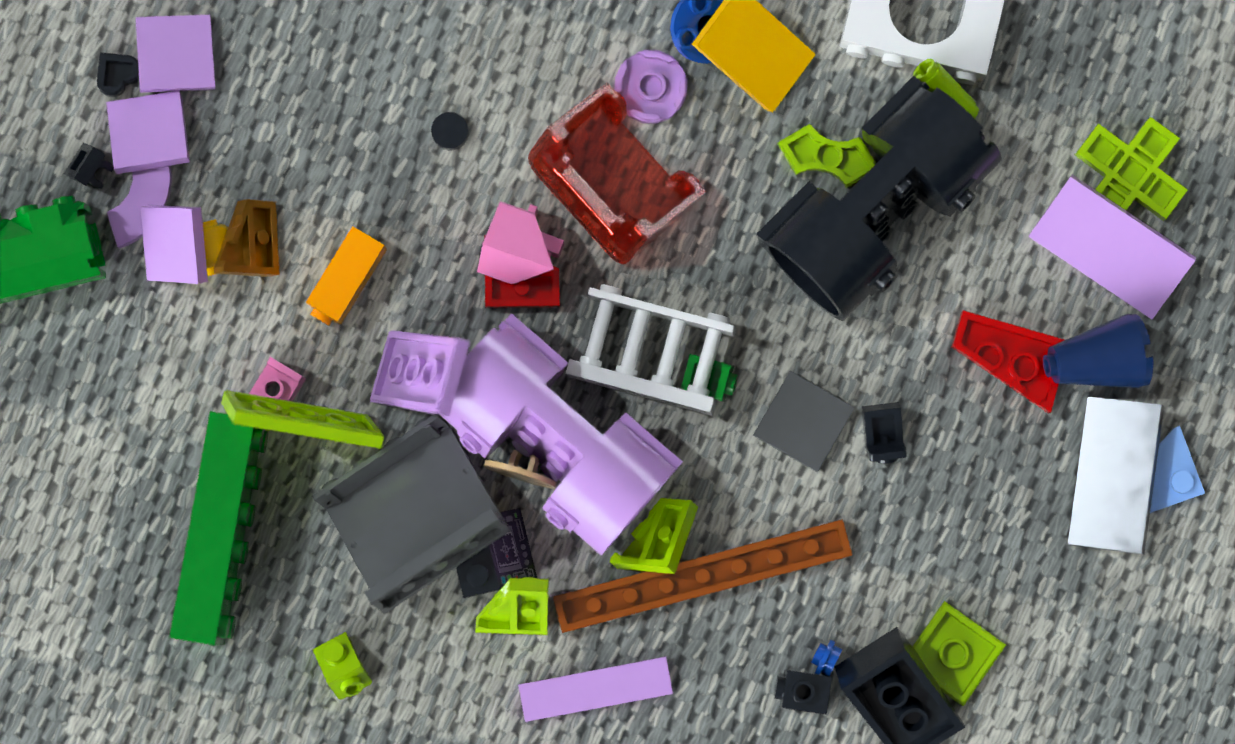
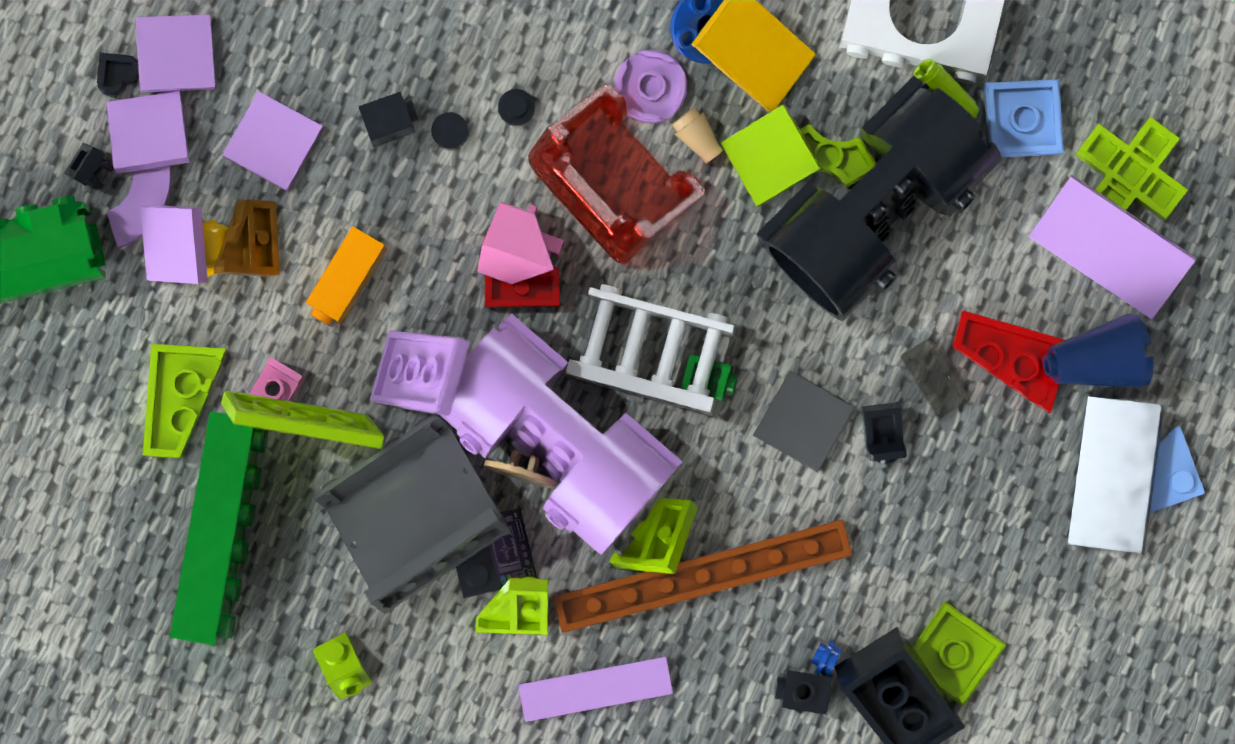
none -> lime wing [142,344,228,459]
none -> lavender tile [222,91,324,192]
none -> black brick [358,91,419,147]
none -> black plate [498,89,535,126]
none -> tan cone [672,107,723,164]
none -> lime tile [721,105,822,207]
none -> clear smoke tile [899,336,971,419]
none -> light blue plate [984,79,1064,157]

